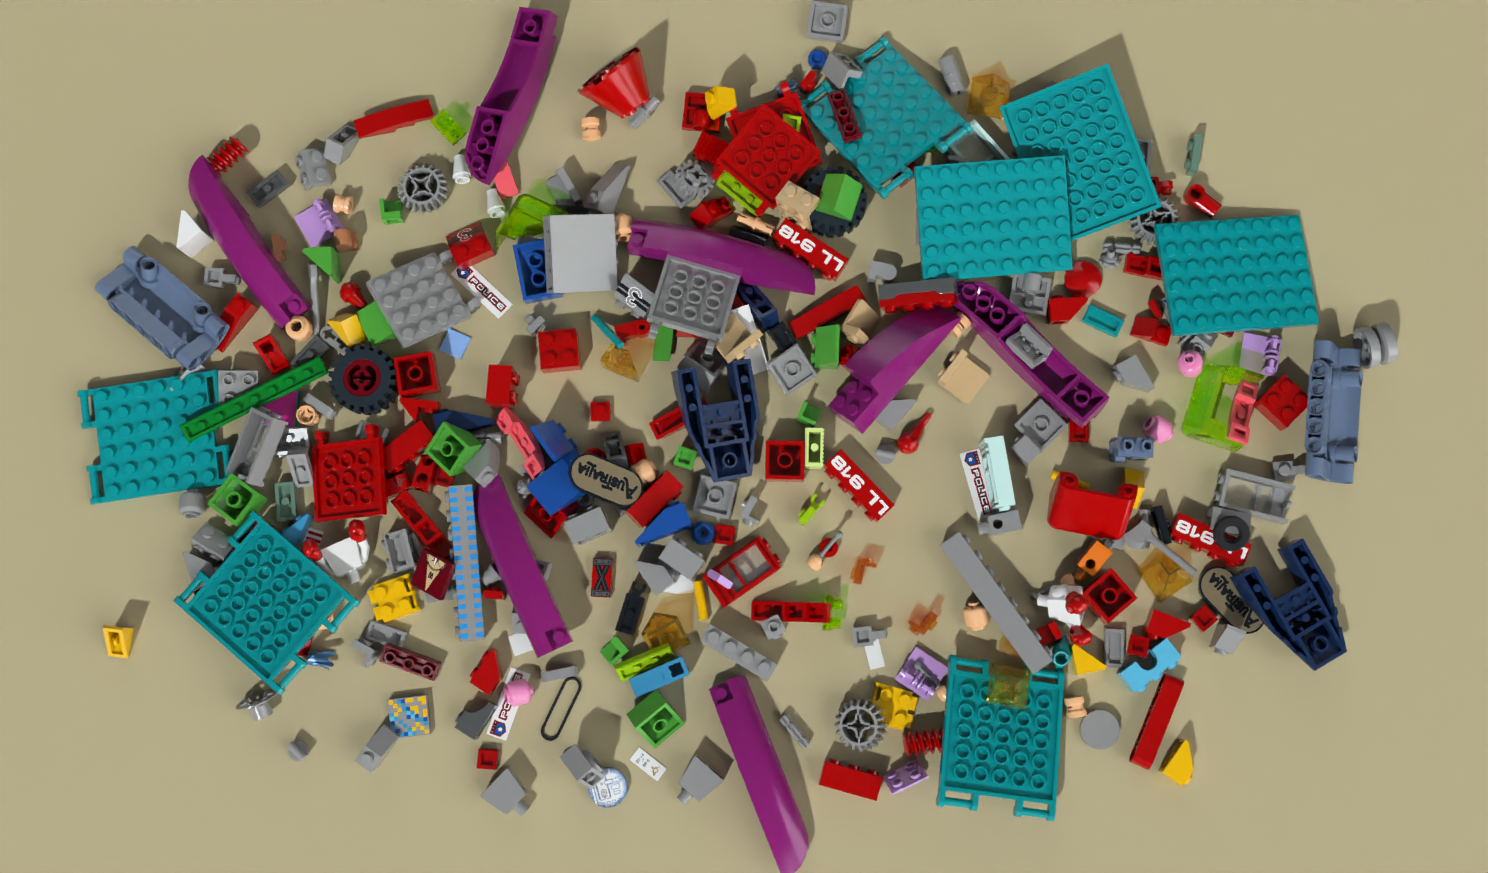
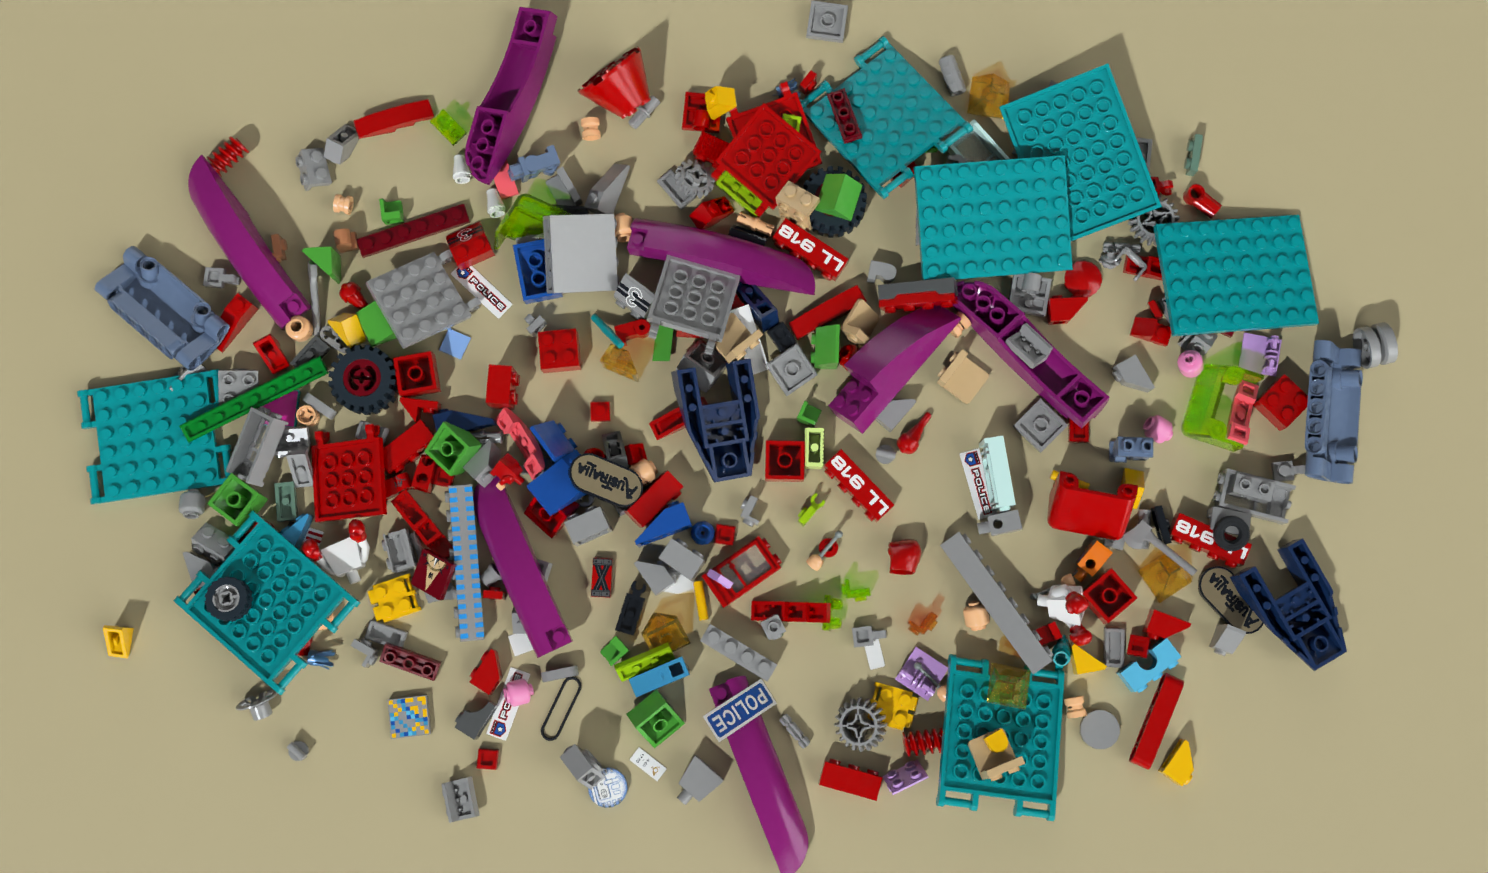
white slope [176,210,214,257] -> none
dark grey plate [247,170,290,208] -> none
lavender hinge [294,198,344,248] -> none
light grey slope [355,724,400,773] -> none
light grey gear [397,163,449,214] -> none
light grey torso [480,767,530,816] -> none
light grey plant [516,477,532,499] -> none
bright green panel [673,446,698,471] -> none
light grey tile [692,474,738,520] -> none
blue tile [808,50,827,70] -> none
light grey panel [822,51,863,89] -> none
clear orange bracket [850,558,877,585] -> none
light grey brick [1009,435,1041,466] -> none
teal tile [1081,304,1125,338] -> none
red plate [1189,605,1218,632] -> none
none -> black wheel [205,577,253,622]
none -> dark red plate [356,204,471,258]
none -> light grey bracket [442,776,480,823]
none -> red piece [490,453,525,491]
none -> sand blue hips [508,145,560,183]
none -> sticker [703,679,777,742]
none -> clear neon green bracket [841,579,871,602]
none -> red piece [888,539,922,575]
none -> tan bracket [968,728,1025,782]
none -> yellow tile [983,728,1008,753]
none -> light grey piece [1113,247,1147,281]
none -> light grey brick [1226,473,1275,504]

